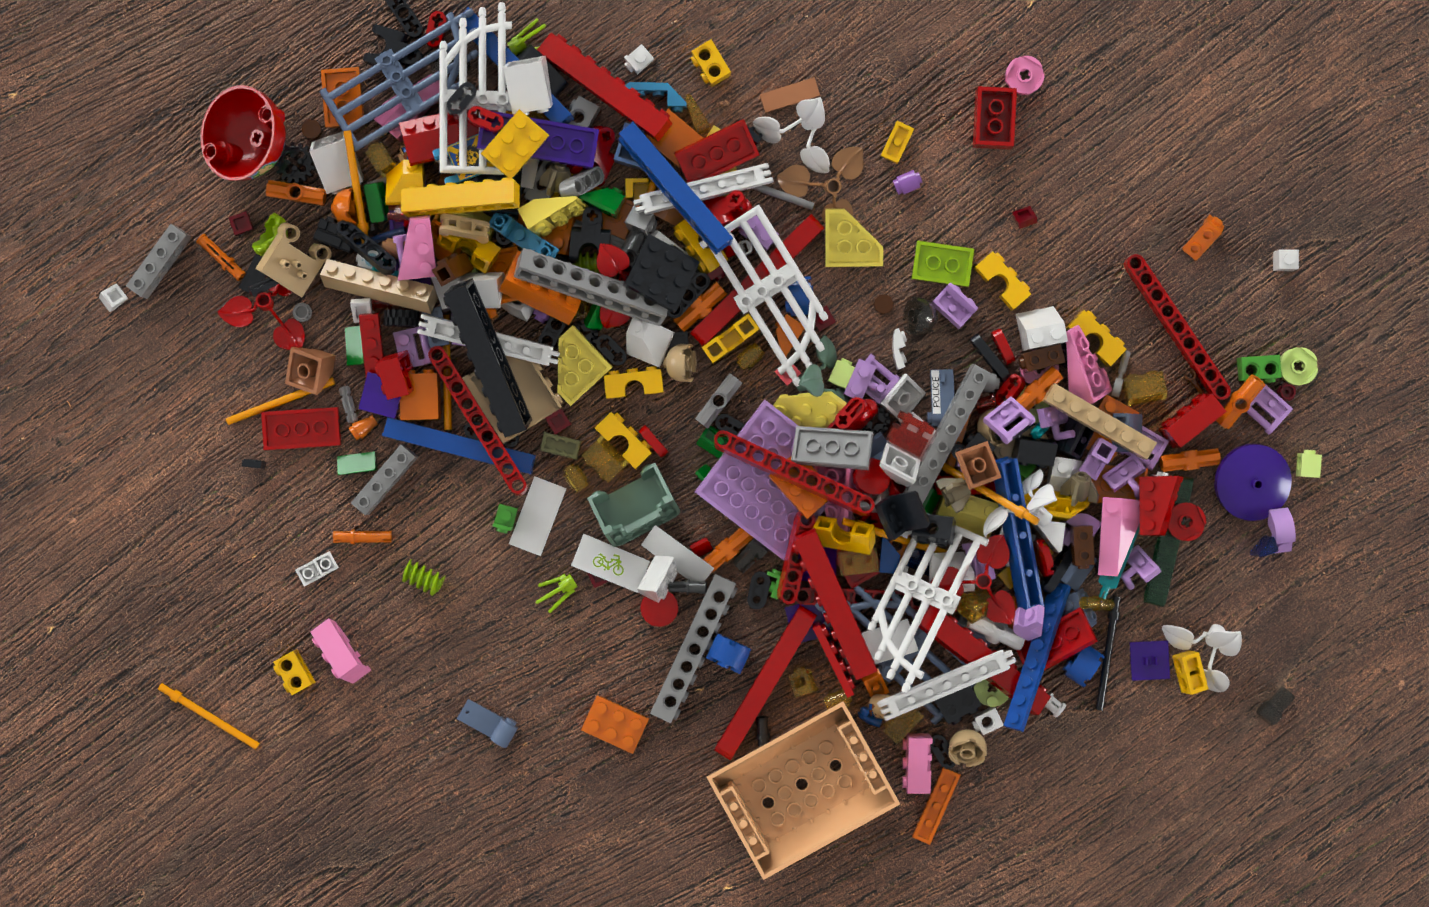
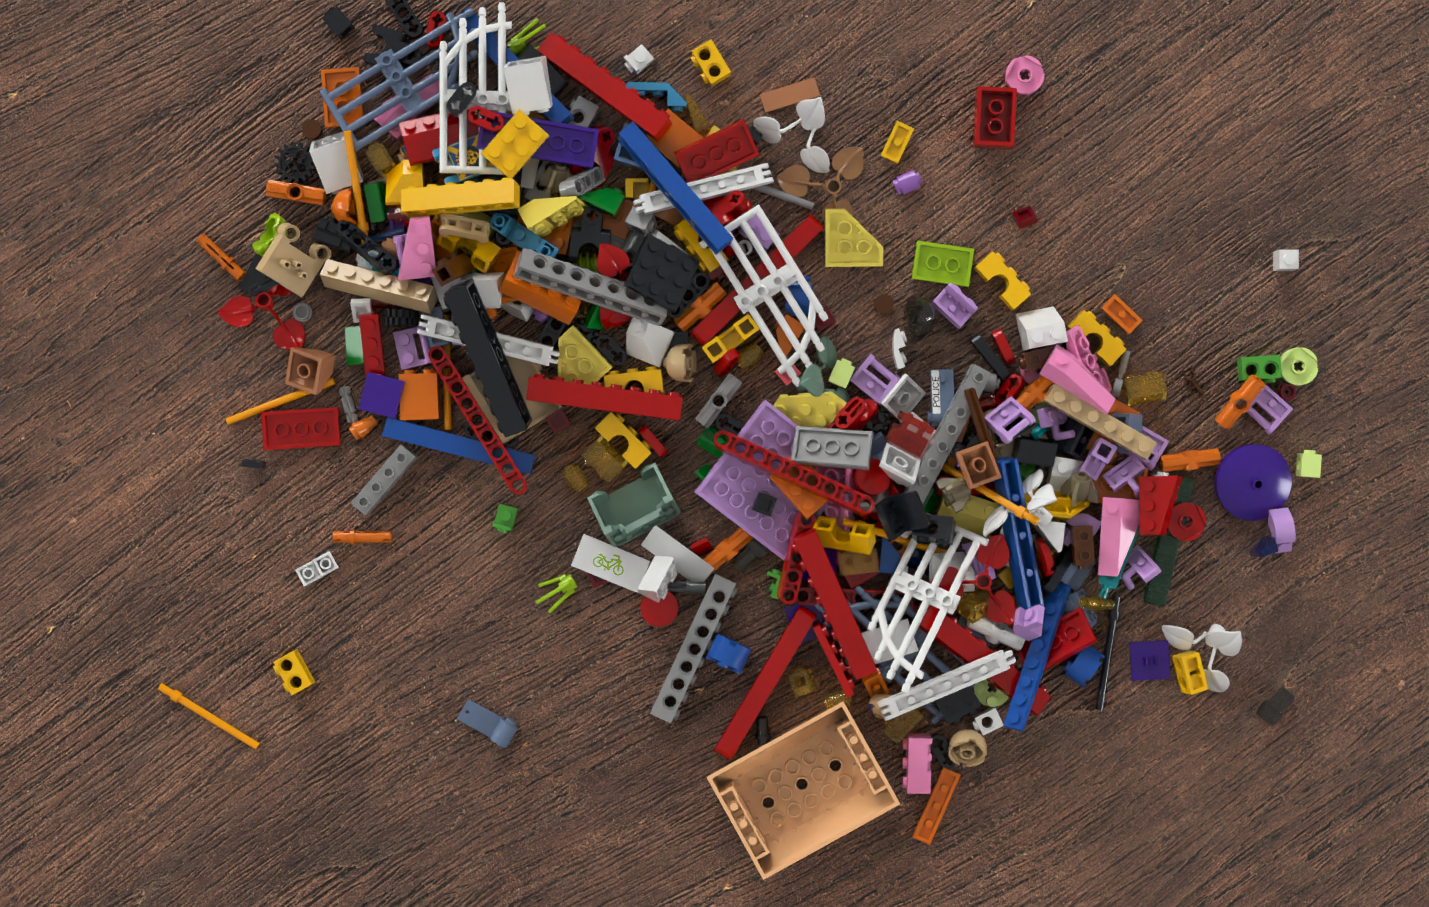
white slope [99,283,128,312] -> none
light grey brick [126,224,192,299] -> none
red piece [200,85,286,181] -> none
dark red plate [228,211,254,236] -> none
bright pink wedge [310,618,371,684] -> none
slope [337,451,378,475] -> none
red brick [375,350,414,400] -> none
lime piece [402,559,446,596] -> none
white sticker [509,476,567,556] -> none
olive plate [540,432,582,460] -> none
orange plate [581,695,649,754] -> none
black plate [747,571,770,610] -> none
lavender plate [844,359,885,399] -> none
blue arm [858,706,882,728] -> none
white bush [1045,692,1066,718] -> none
red beam [1124,254,1231,400] -> none
red brick [1158,393,1227,448] -> none
orange bracket [1182,214,1224,260] -> none
none -> black brick [322,6,355,40]
none -> red brick [526,374,683,421]
none -> red beam [713,348,741,377]
none -> black tile [751,491,777,517]
none -> reddish brown axle [964,387,997,460]
none -> bright pink wedge [1039,344,1116,415]
none -> orange plate [1100,294,1143,335]

